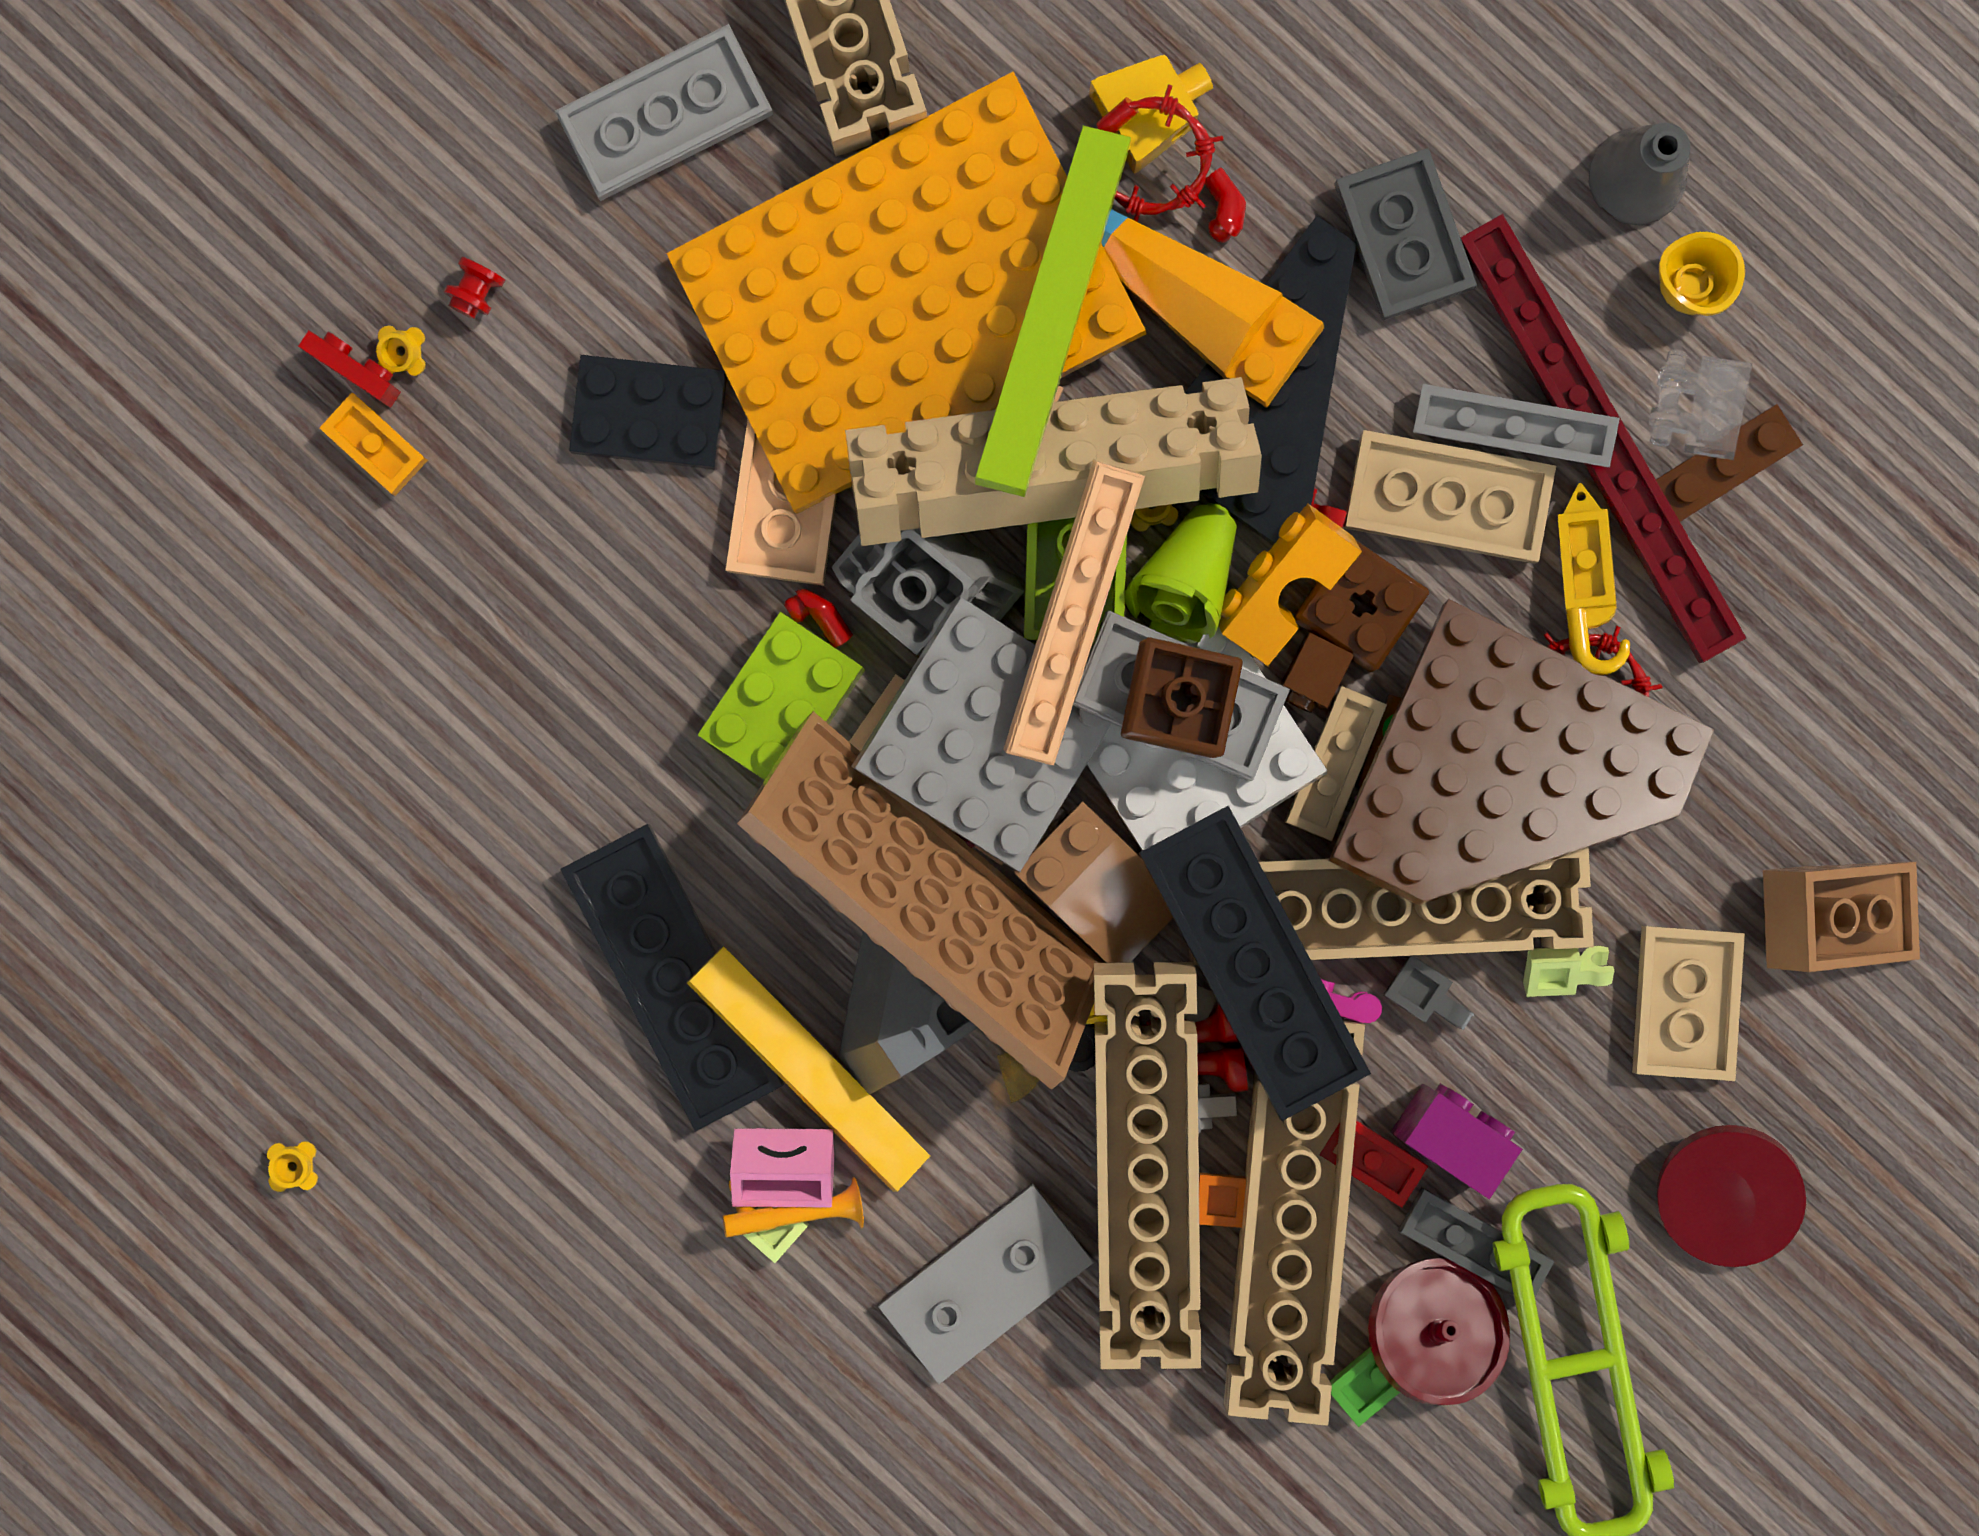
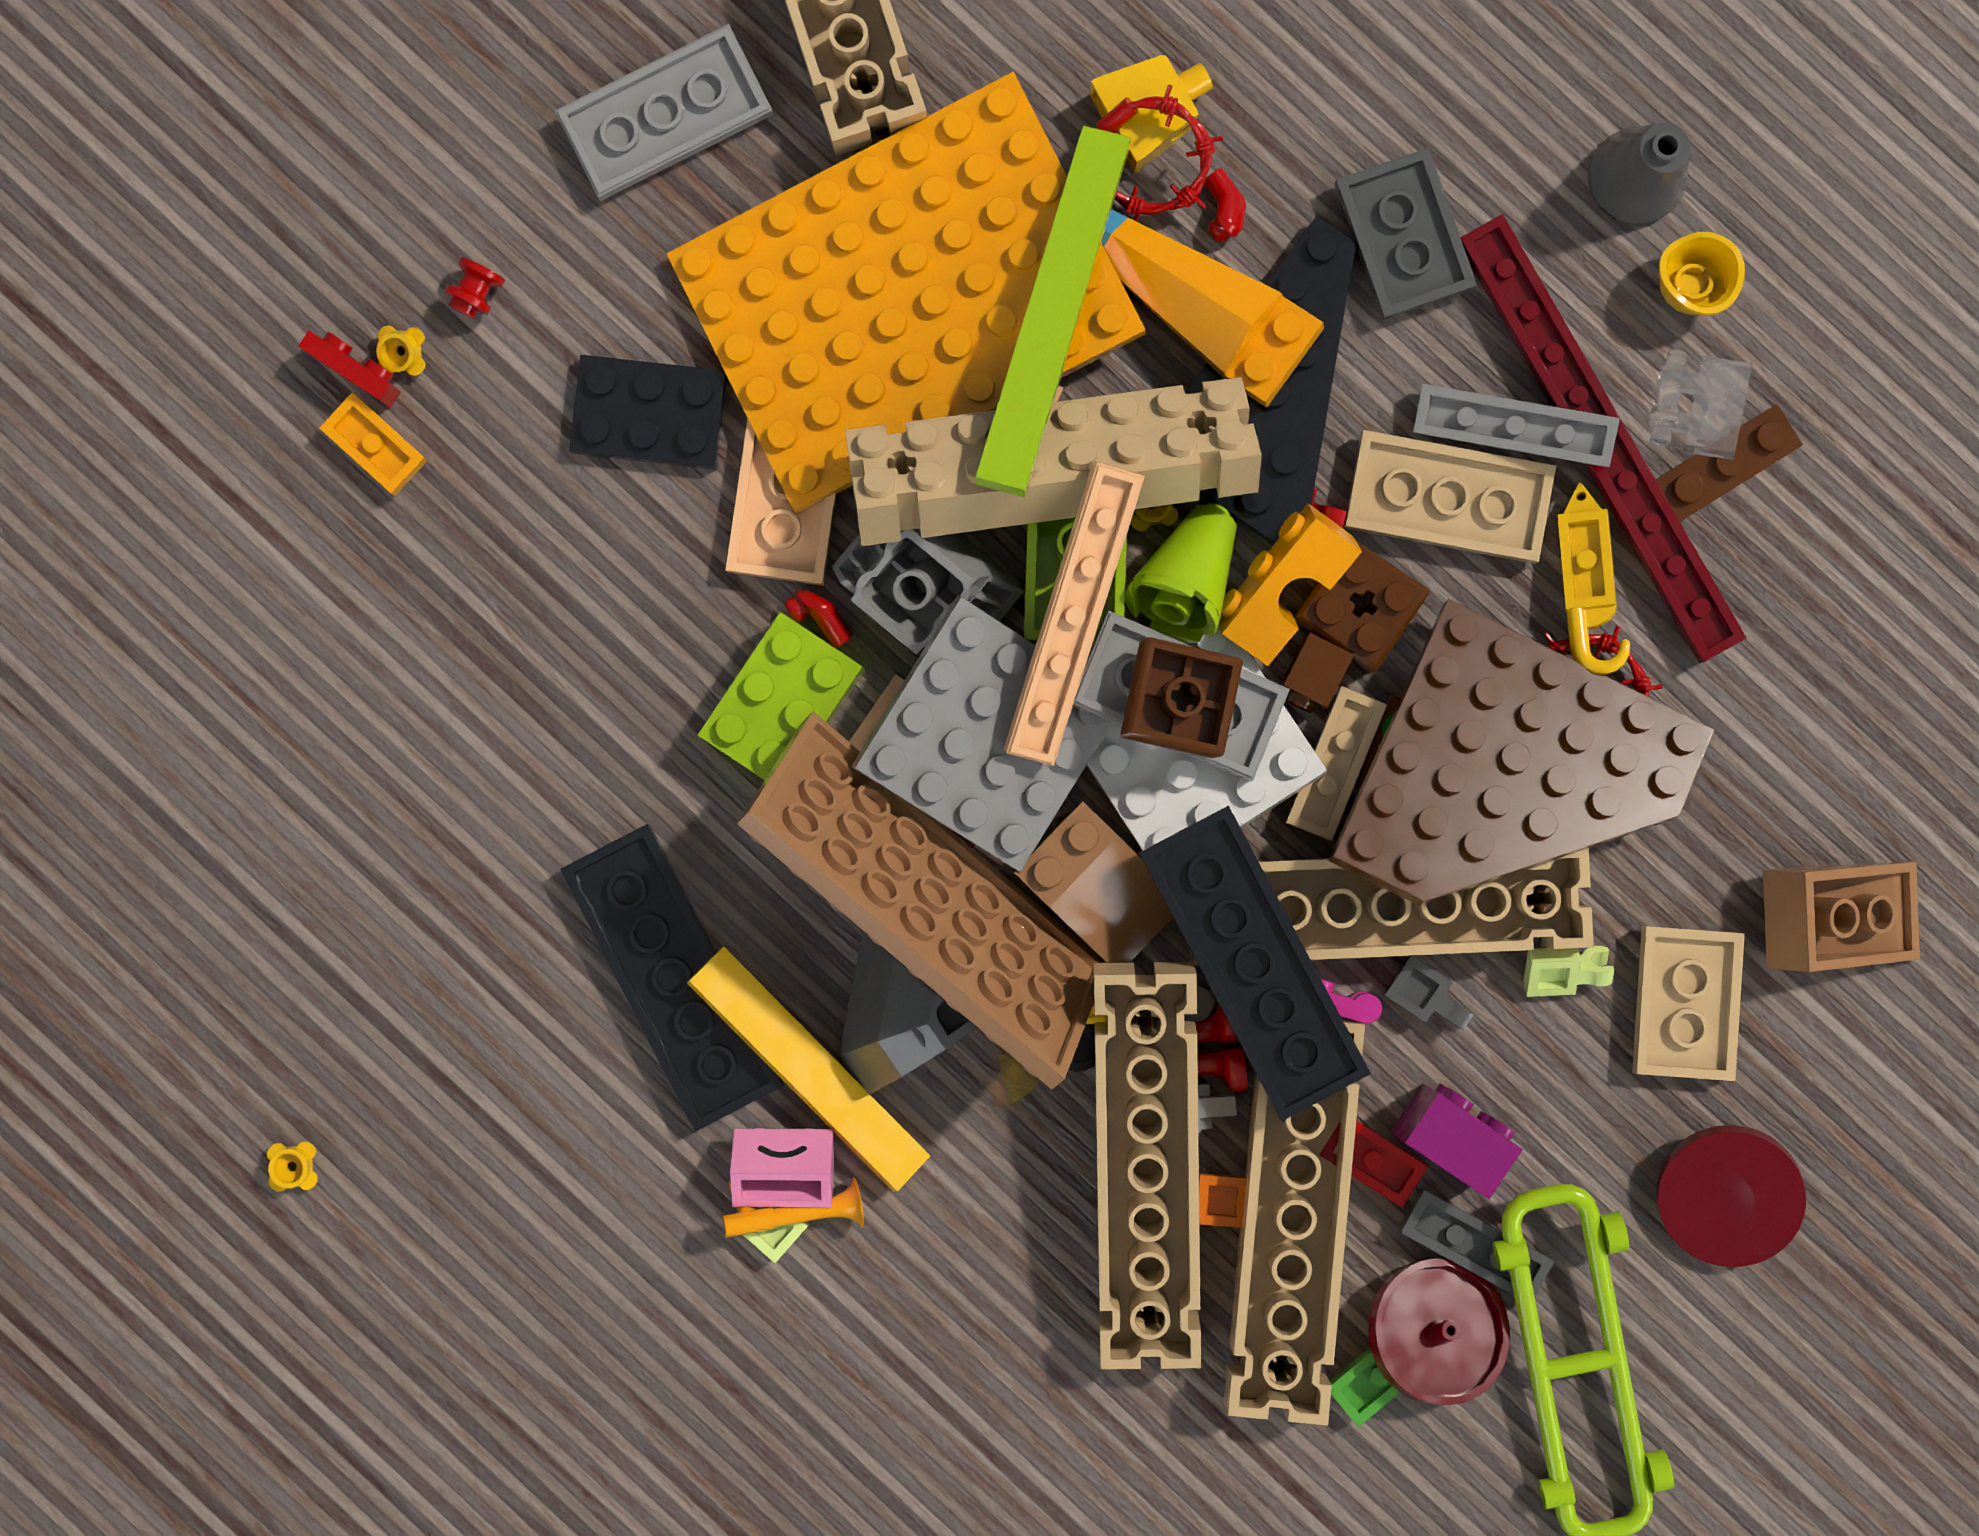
light grey plate [878,1183,1094,1384] -> none

